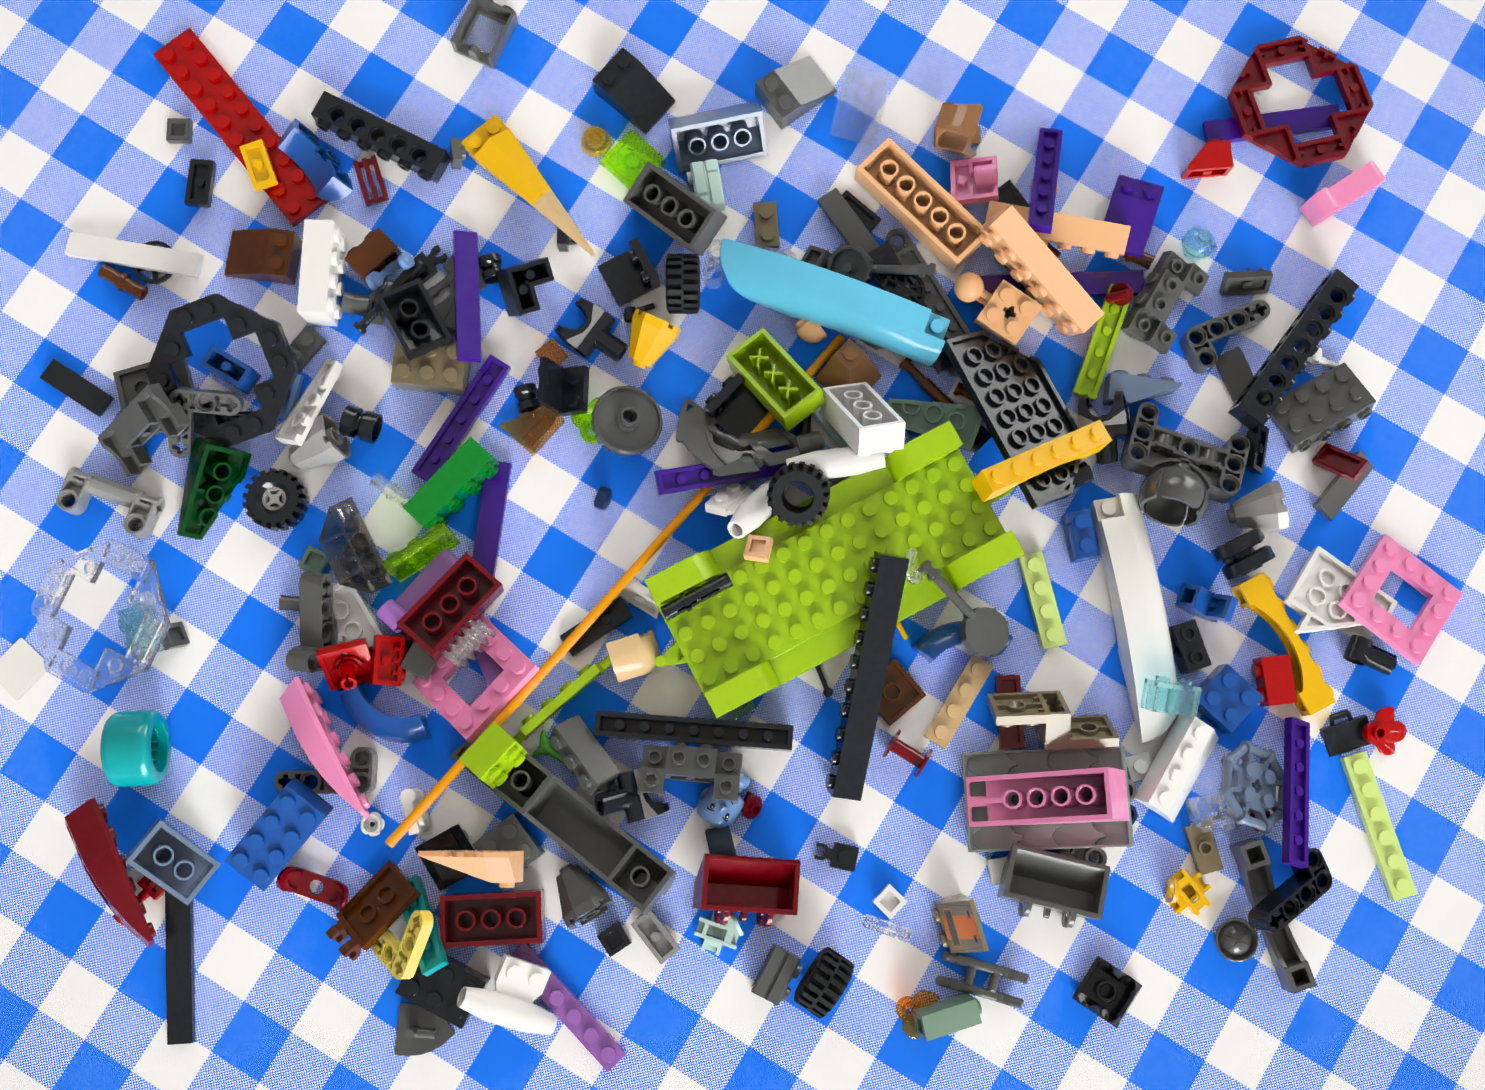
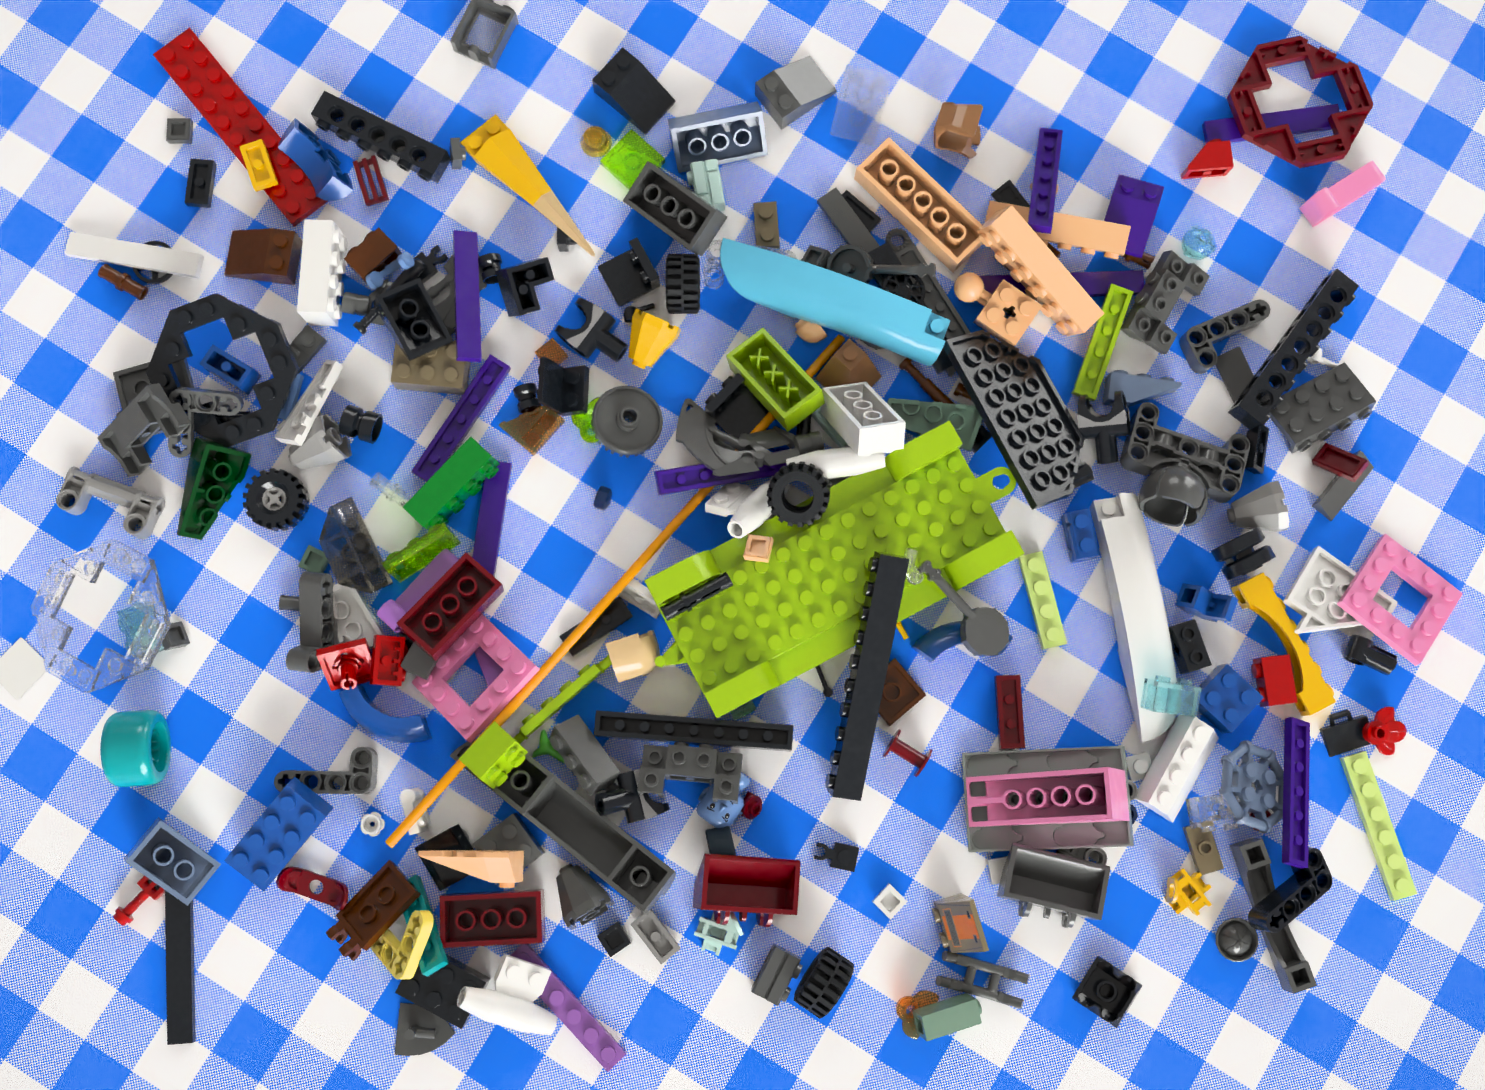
black tile [40,359,114,417] -> none
dark red wedge [64,797,157,948] -> none
bright pink wedge [279,676,371,819] -> none
clear piece [441,616,496,669] -> none
clear axle [863,914,911,942] -> none
tan plate [923,654,994,749] -> none
bright pink plate [950,155,999,205] -> none
yellow arch [971,420,1112,502] -> none
dark tan bracket [987,690,1120,751] -> none
dark red plate [1105,282,1133,306] -> none
dark grey plate [1219,267,1273,296] -> none

